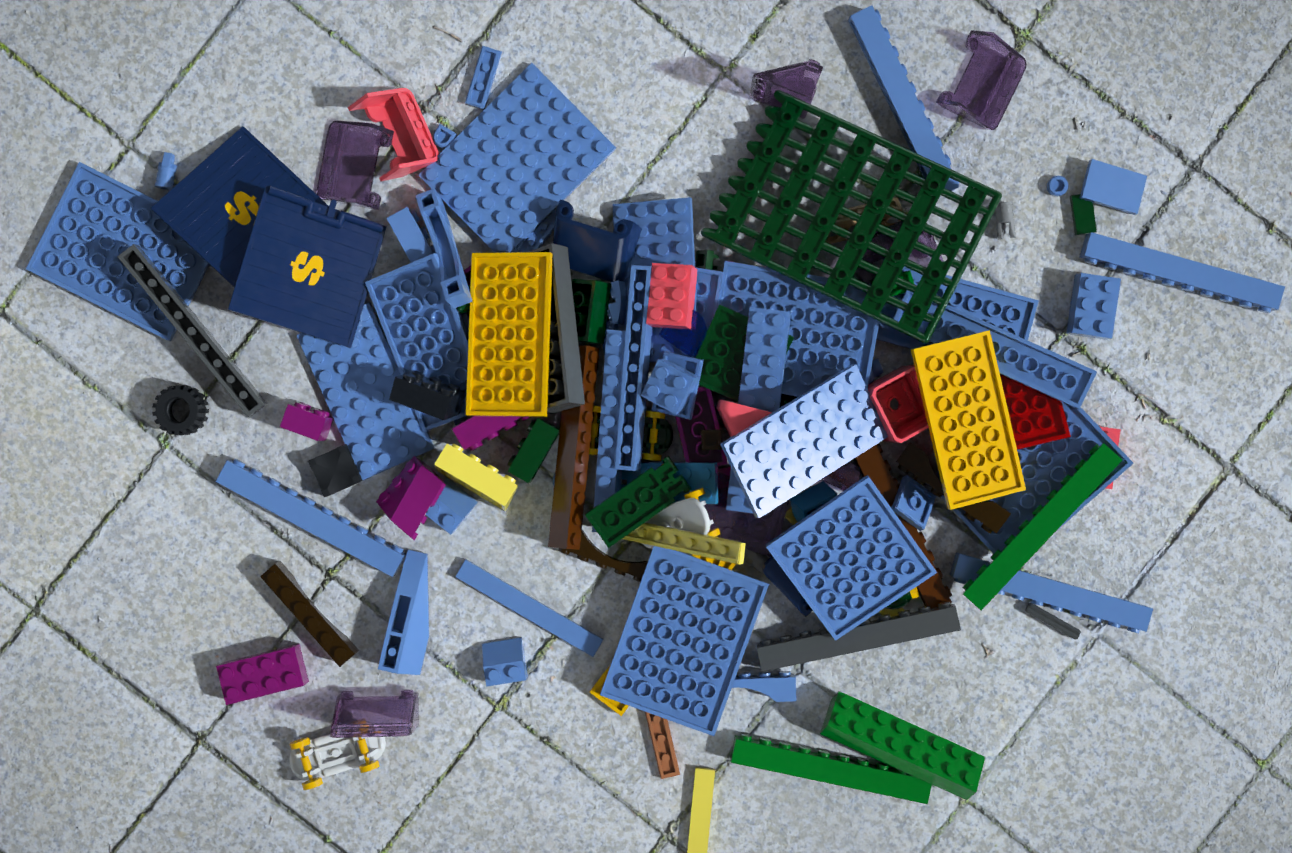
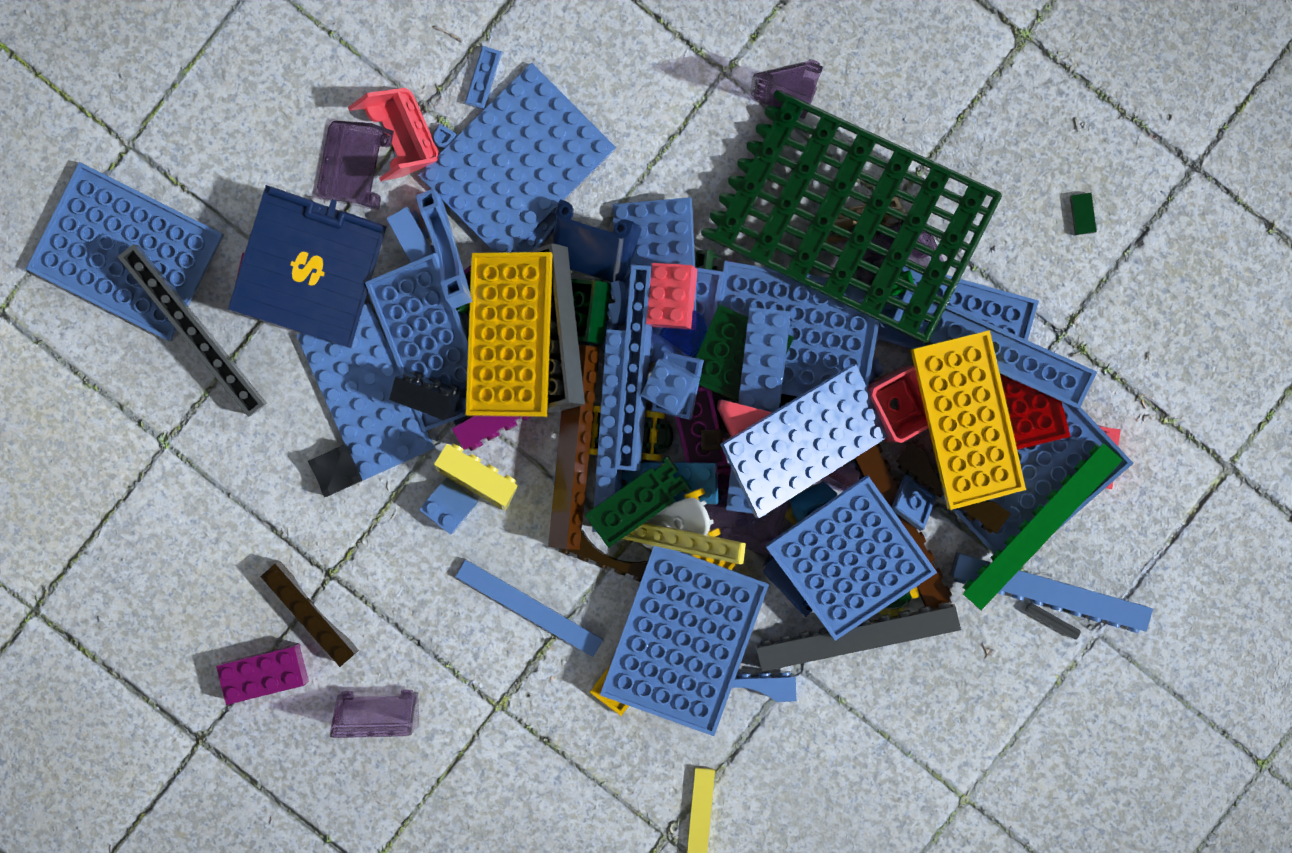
dark blue door [151,126,329,287] -> none
black tyre [152,385,209,435] -> none
medium blue hinge [155,152,177,190] -> none
medium blue brick [215,459,406,577] -> none
magenta brick [280,402,334,441] -> none
white piece [289,720,386,790] -> none
magenta wedge [376,456,446,540] -> none
medium blue wedge [378,549,429,675] -> none
medium blue slope [482,637,528,687] -> none
dark green brick [507,418,560,484] -> none
nougat tile [645,712,680,779] -> none
green brick [730,734,932,804] -> none
green brick [820,691,985,800] -> none
medium blue brick [848,5,960,197] -> none
clear purple windscreen [936,30,1027,130] -> none
light grey hinge [996,202,1016,240] -> none
medium blue tile [1047,176,1068,197] -> none
medium blue brick [1066,273,1121,340] -> none
medium blue brick [1079,232,1285,313] -> none
medium blue tile [1080,159,1147,215] -> none

